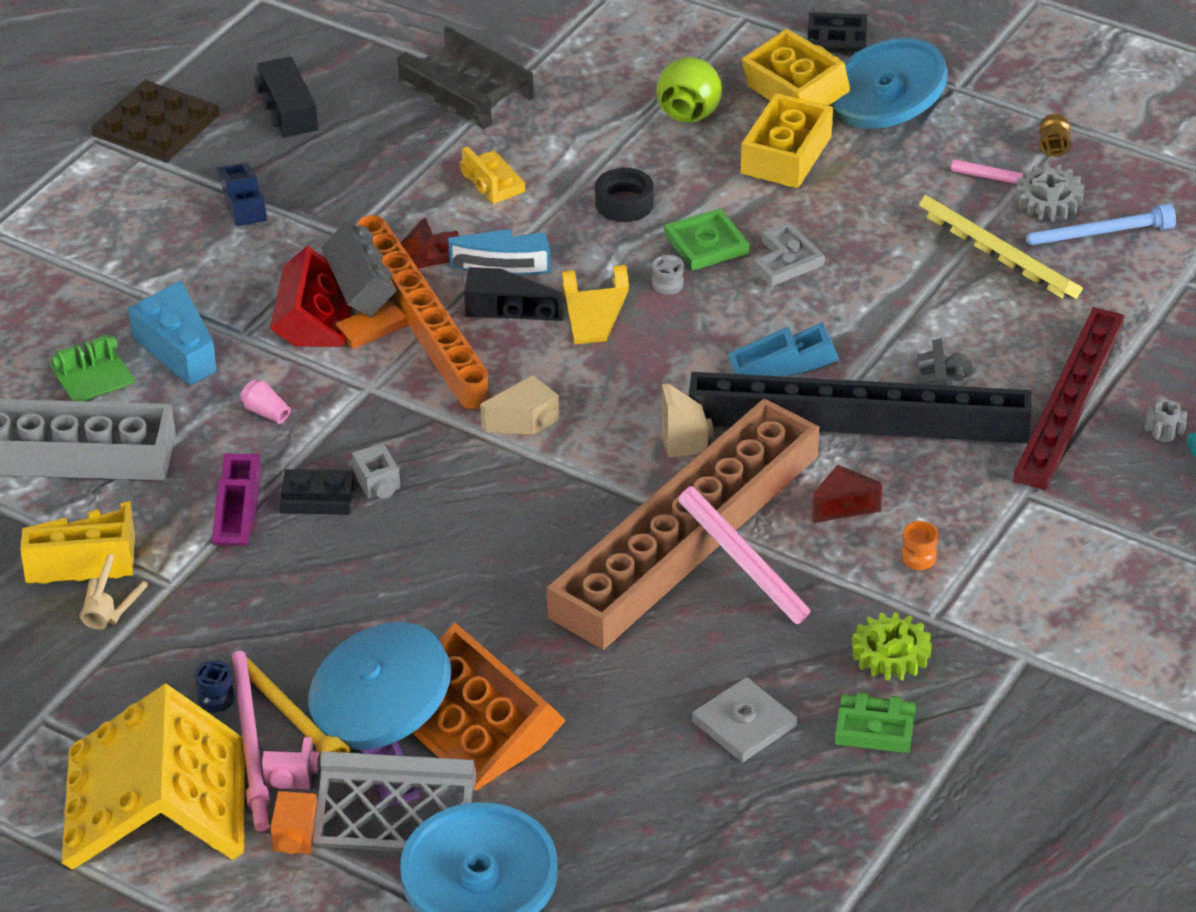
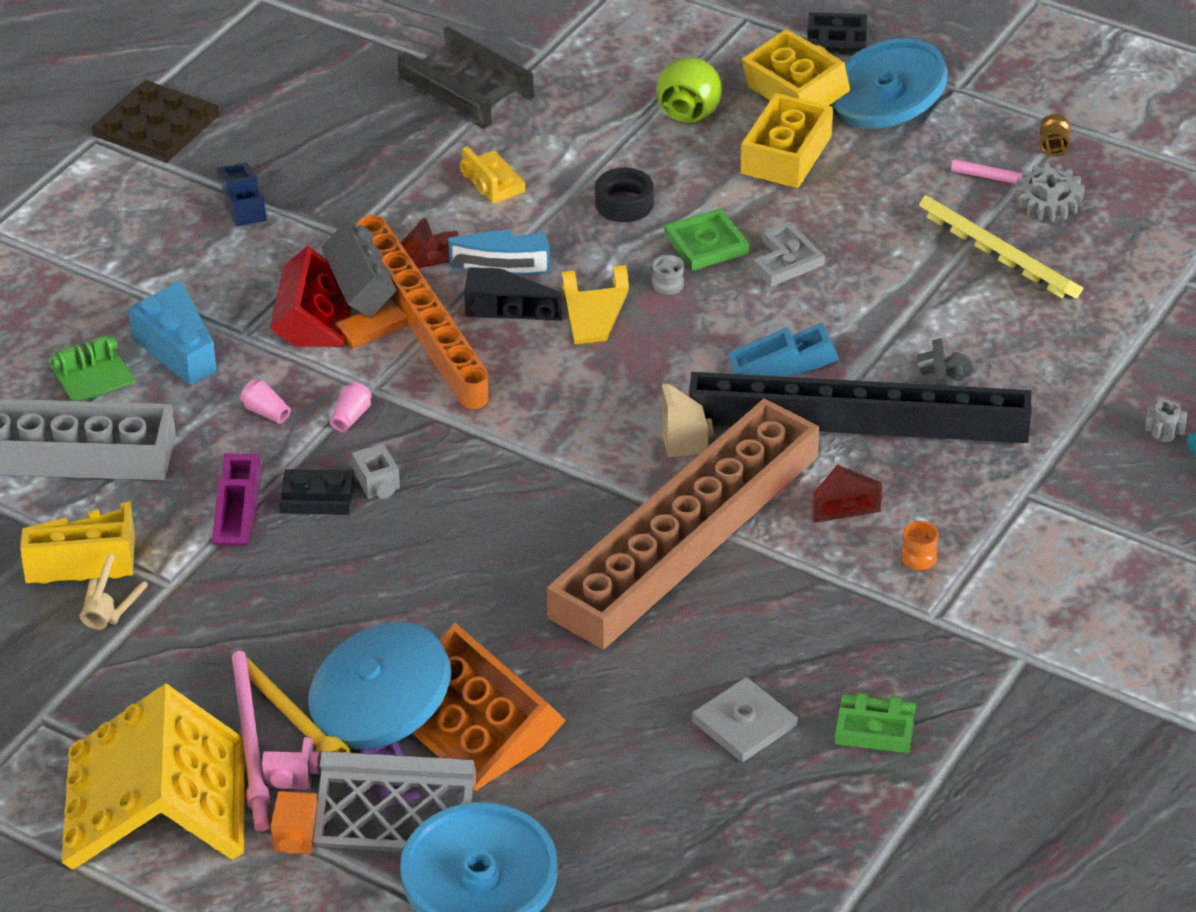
dark blue wheel [195,660,235,712] -> none
black brick [254,56,318,138] -> none
tan slope [480,375,559,435] -> none
bright pink axle [678,486,811,625] -> none
lime gear [852,612,932,681] -> none
dark red plate [1013,307,1125,490] -> none
light blue piece [1025,203,1176,245] -> none
none -> bright pink cone [330,382,372,432]

